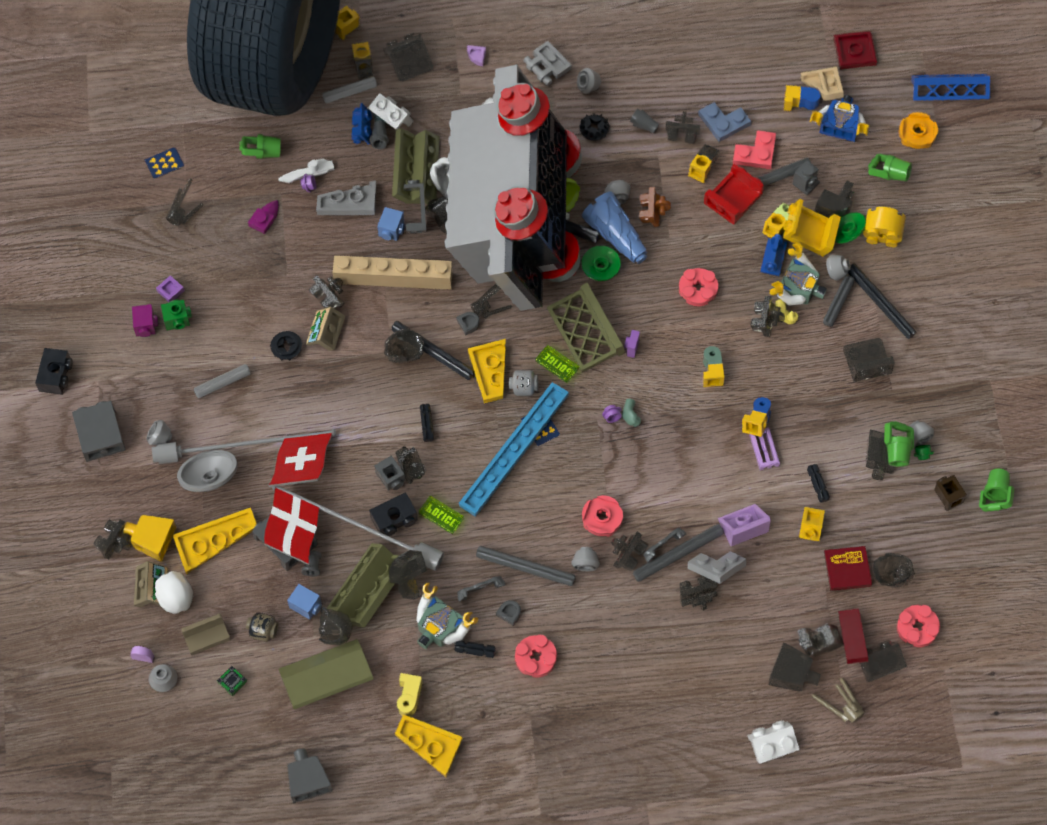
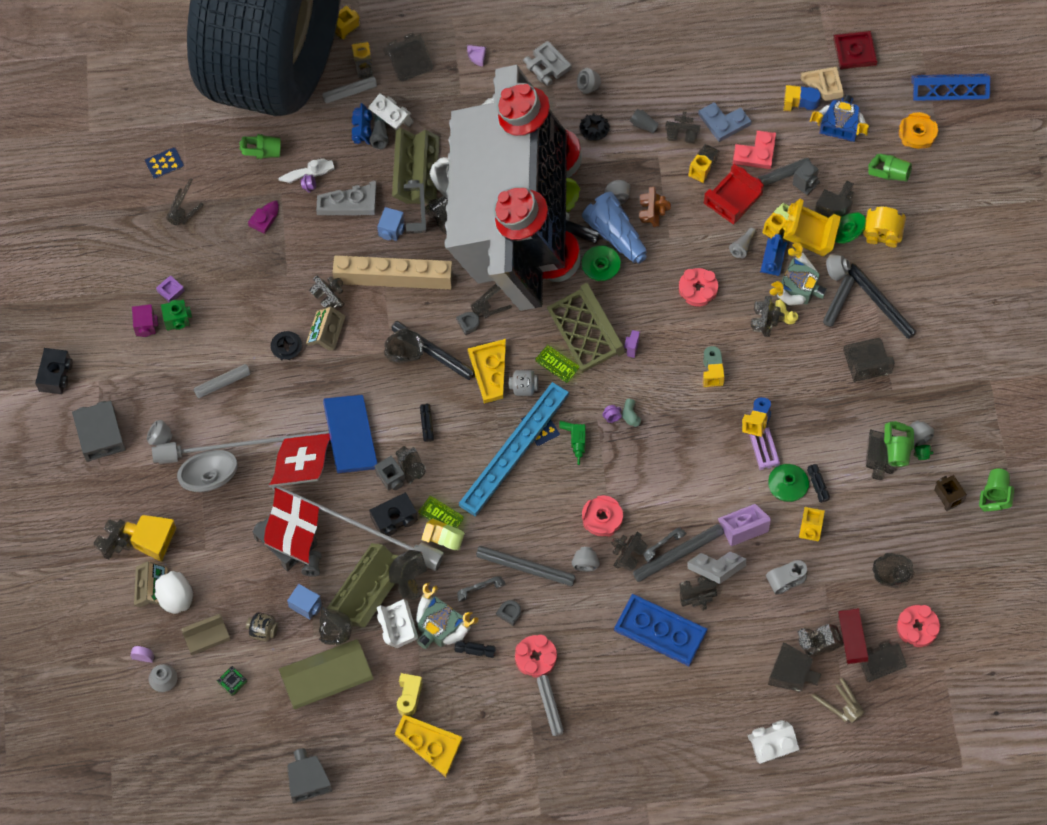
yellow wing [173,507,256,574] -> none
dark red tile [824,546,872,591] -> none
none -> blue tile [323,395,377,473]
none -> white bracket [377,599,418,648]
none -> leg [421,518,465,550]
none -> light grey axle [537,675,563,736]
none -> green piece [559,420,586,465]
none -> blue tile [614,594,708,666]
none -> light grey cone [729,227,756,258]
none -> light grey piece [766,560,807,595]
none -> green dish [768,464,809,502]

